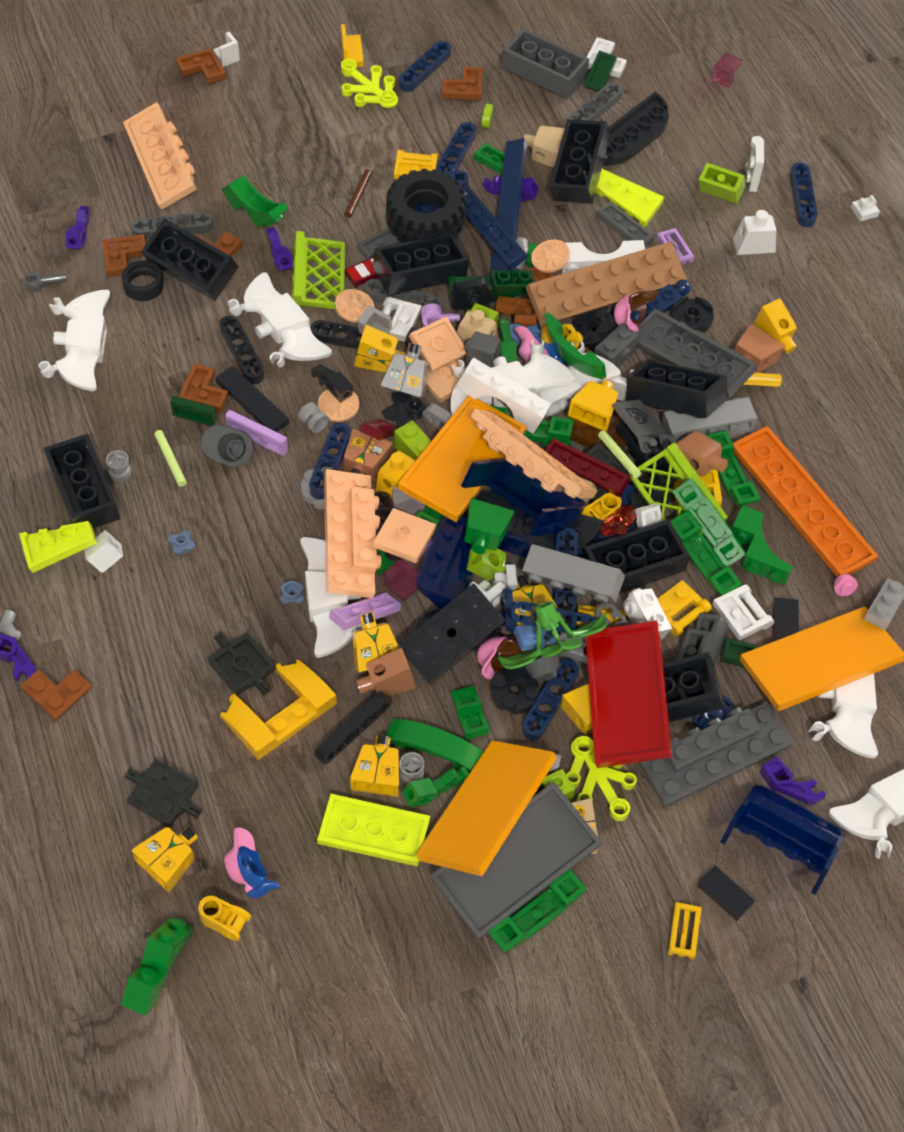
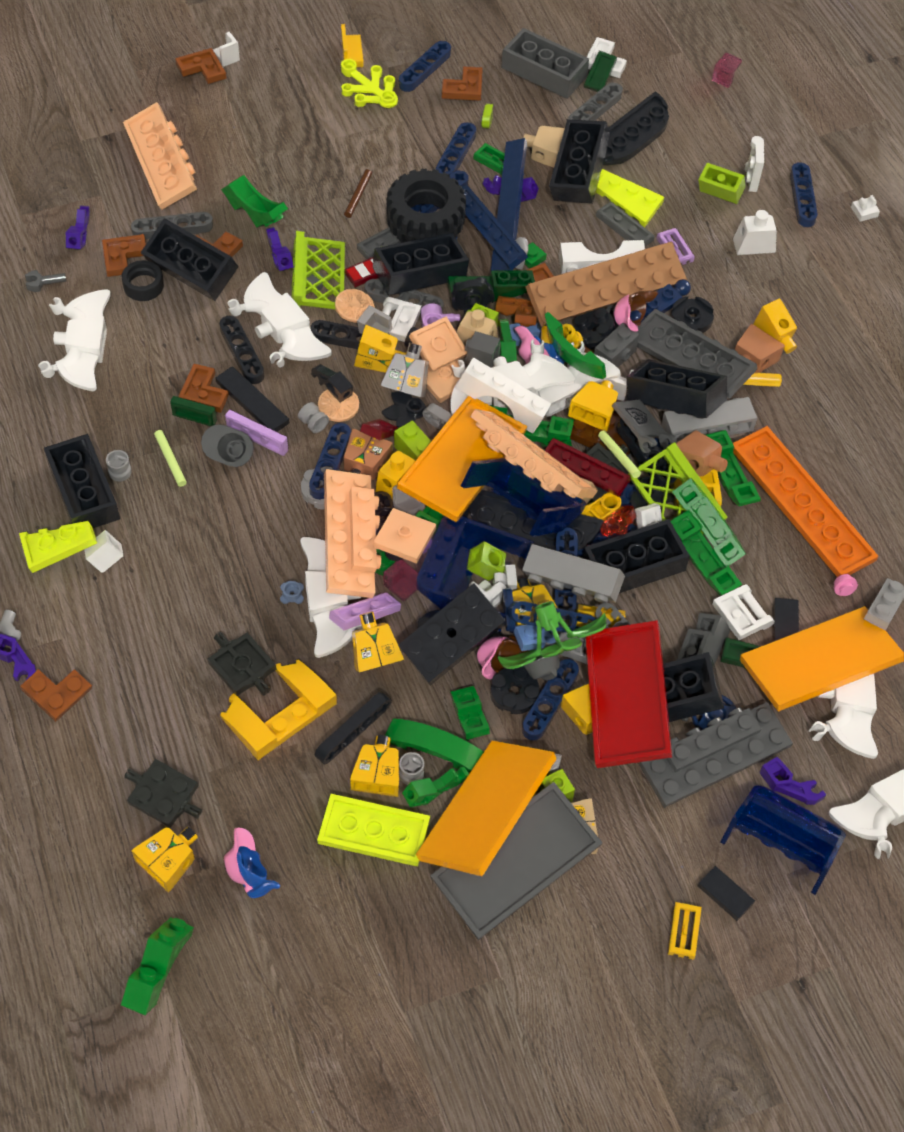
sand blue plate [168,530,195,555] -> none
yellow piece [198,896,251,941] -> none
nougat torso [356,648,416,696] -> none
yellow plate [394,150,438,180] -> none
green torso [464,498,514,554] -> none
green slope [488,870,587,954] -> none
light nougat wheel [531,239,570,273] -> none
neon yellow plant [566,736,637,821] -> none
white brick [622,588,672,640] -> none
yellow plate [657,580,712,636] -> none
green arch [732,505,793,585] -> none

